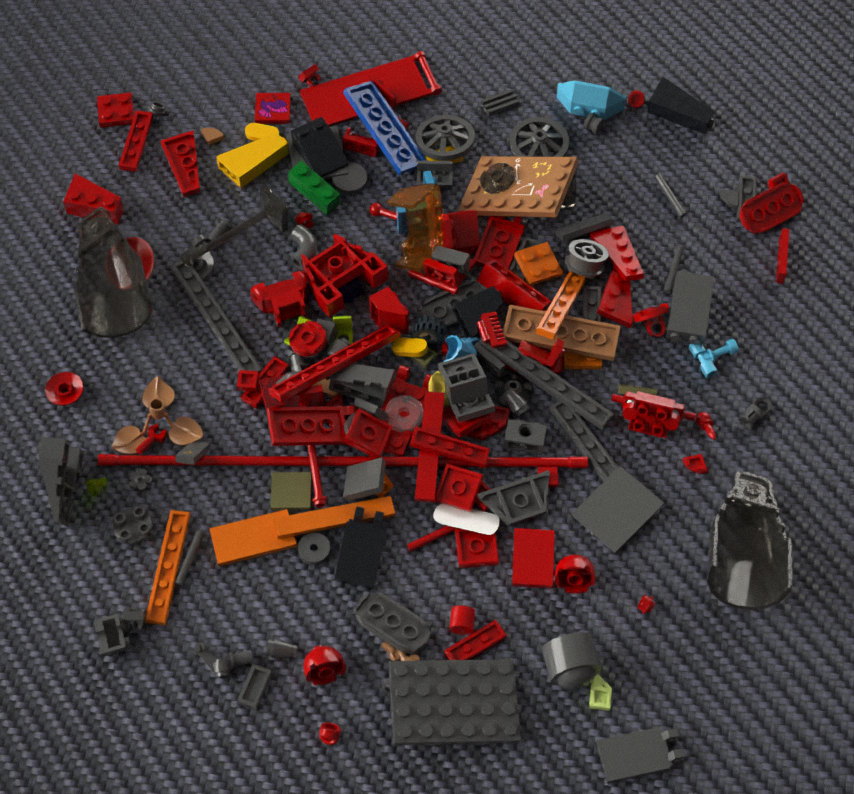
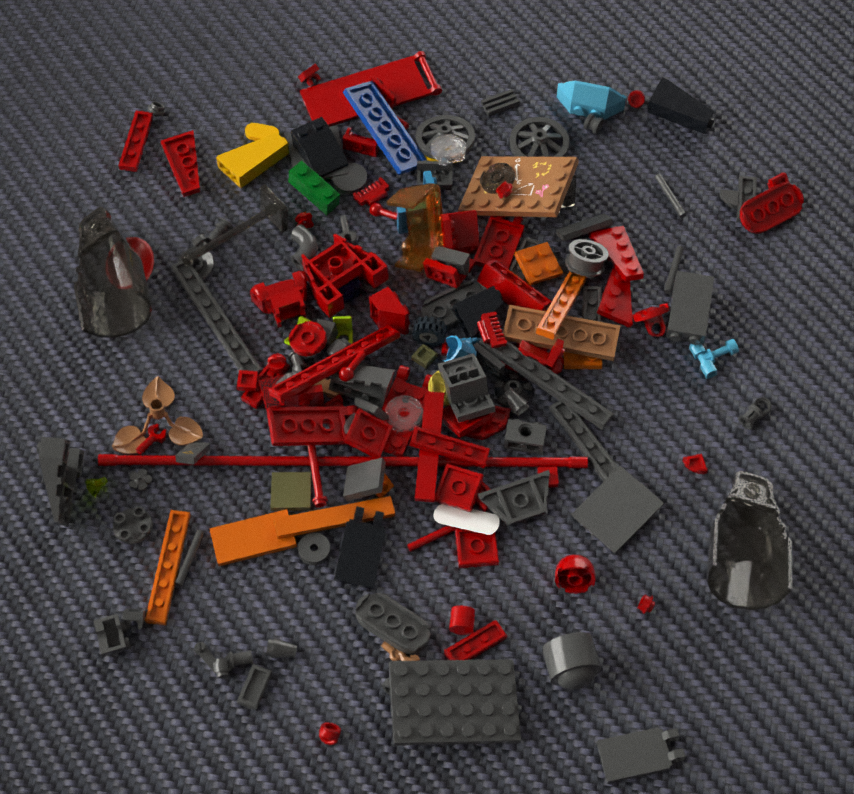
red dish [45,372,84,406] -> none
red wedge [63,173,124,224] -> none
red plate [97,92,134,128] -> none
medium nougat tile [201,128,224,145] -> none
red tile [255,93,291,124] -> none
red cylinder [303,645,346,685] -> none
yellow tile [391,338,429,357] -> none
red bar [408,269,459,295] -> none
red tile [512,528,554,588] -> none
yellowish green tile [589,674,612,711] -> none
red piece [611,391,696,439] -> none
olive tile [618,384,657,396] -> none
red bar [696,412,716,440] -> none
red tile [776,228,789,284] -> none
none -> red tile [267,353,287,373]
none -> dark grey bar [338,215,357,245]
none -> red bar [338,350,367,382]
none -> red piece [353,177,389,206]
none -> clear tile [431,134,466,165]
none -> red plate [496,181,513,199]

